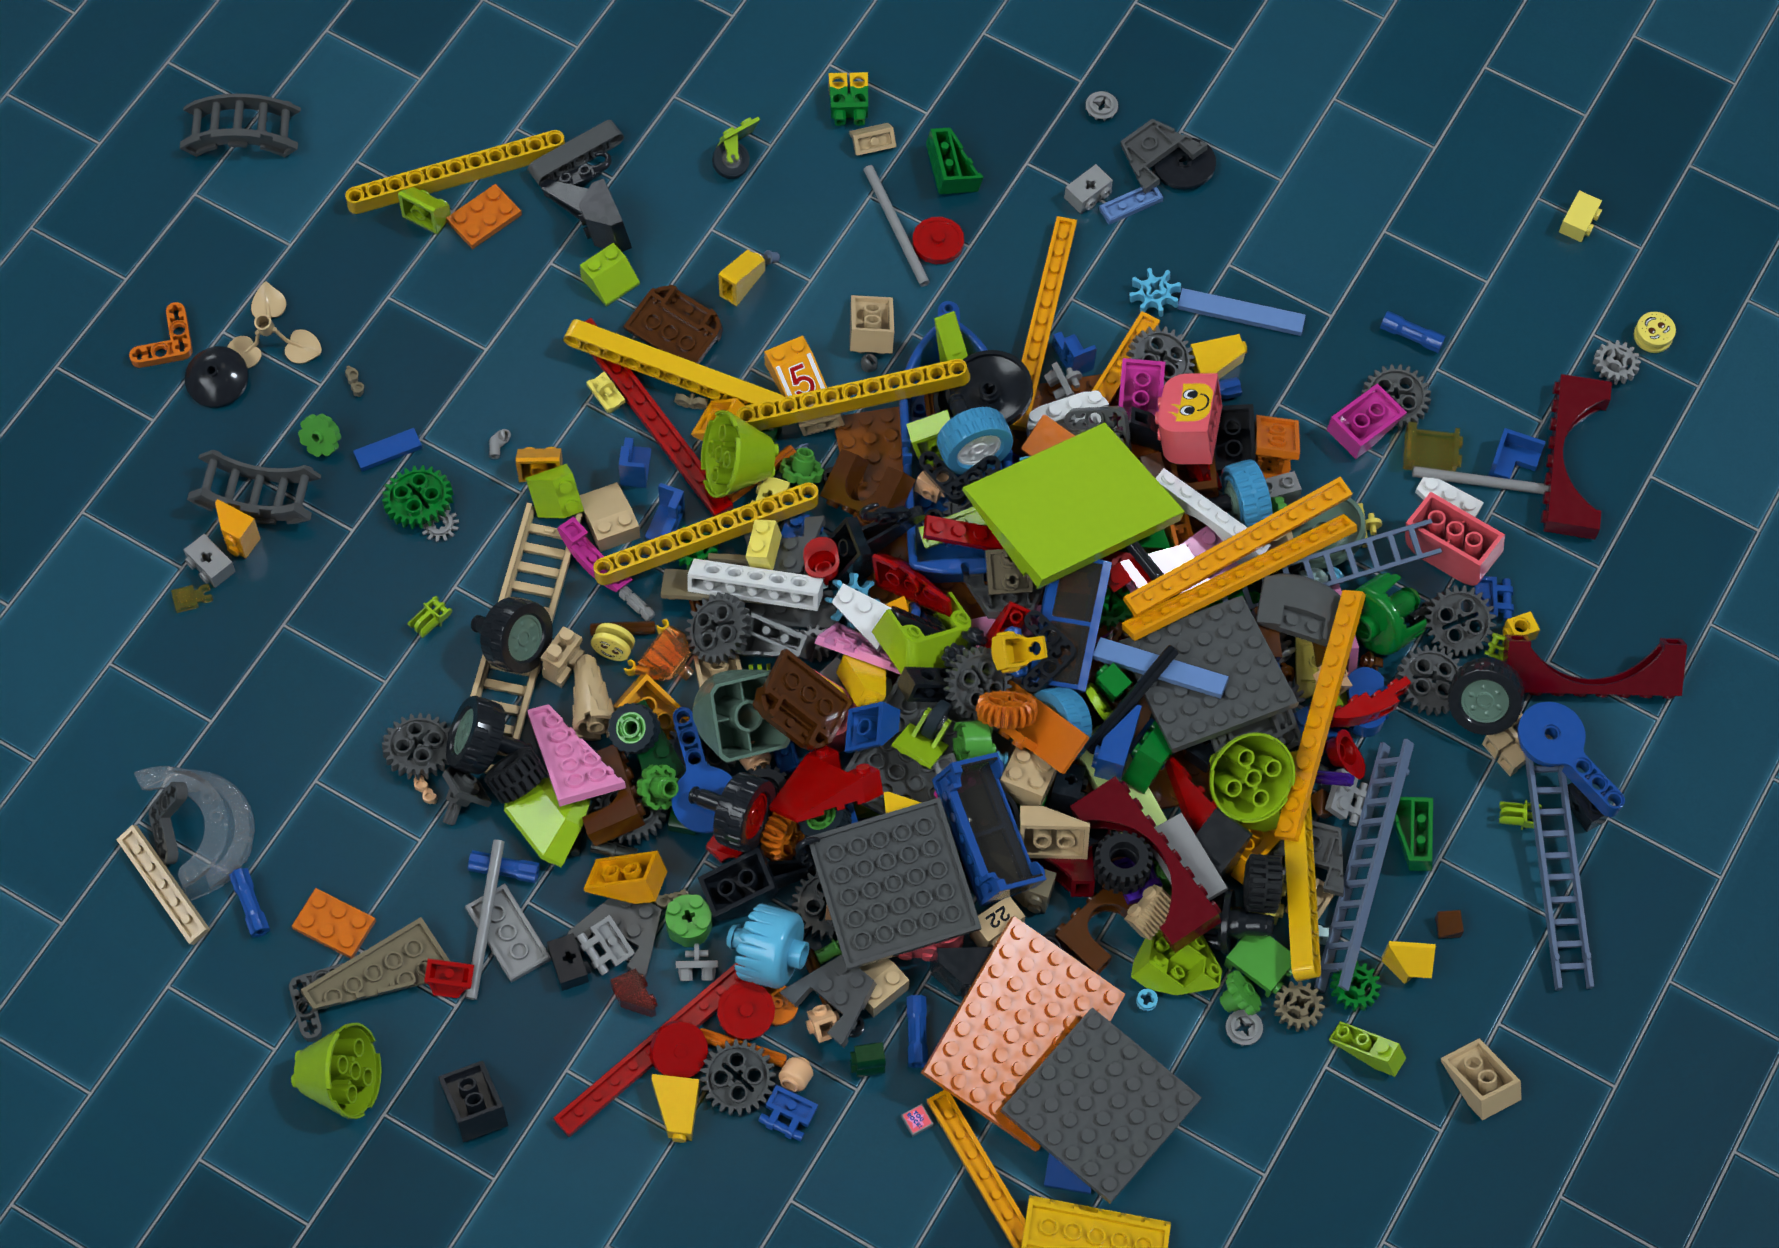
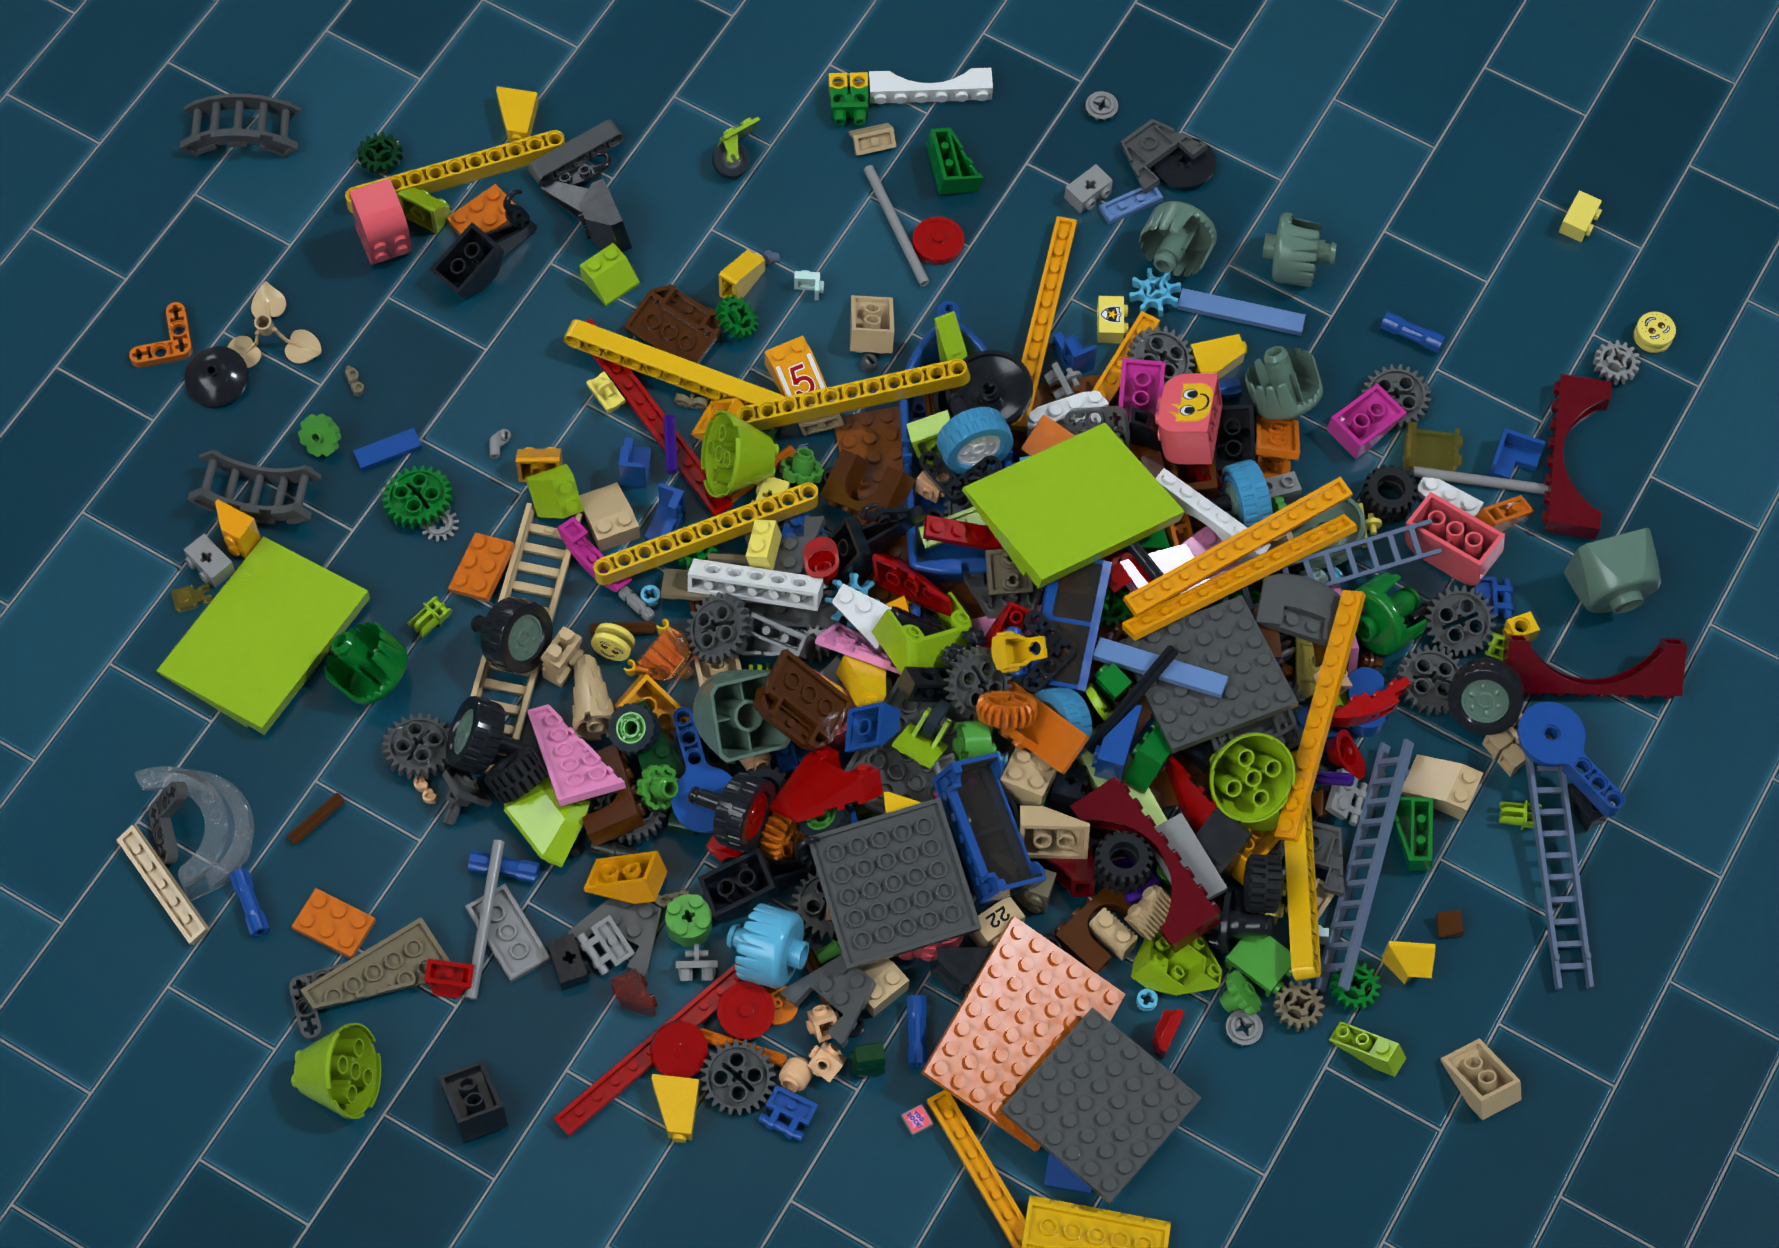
none -> lime slope [156,536,370,735]
none -> reddish brown axle [287,793,345,845]
none -> green piece [324,622,408,705]
none -> coral brick [349,178,412,265]
none -> dark green gear [357,132,403,175]
none -> black slope [430,189,537,298]
none -> orange plate [448,532,516,602]
none -> yellow slope [496,86,539,142]
none -> medium azure bush [641,585,660,607]
none -> dark purple axle [663,414,678,474]
none -> green gear [715,295,759,340]
none -> light aqua bracket [794,270,824,301]
none -> light nougat brick [807,1040,847,1083]
none -> white arch [869,68,993,104]
none -> tan brick [1088,908,1138,961]
none -> light yellow brick [1097,296,1128,344]
none -> sand green piece [1139,201,1217,277]
none -> red slope [1152,1009,1185,1059]
none -> sand green piece [1245,346,1323,420]
none -> sand green piece [1263,212,1337,287]
none -> black tyre [1360,465,1418,524]
none -> tan slope [1401,754,1483,820]
none -> orange slope [1475,495,1534,532]
none -> sand green piece [1563,528,1662,614]

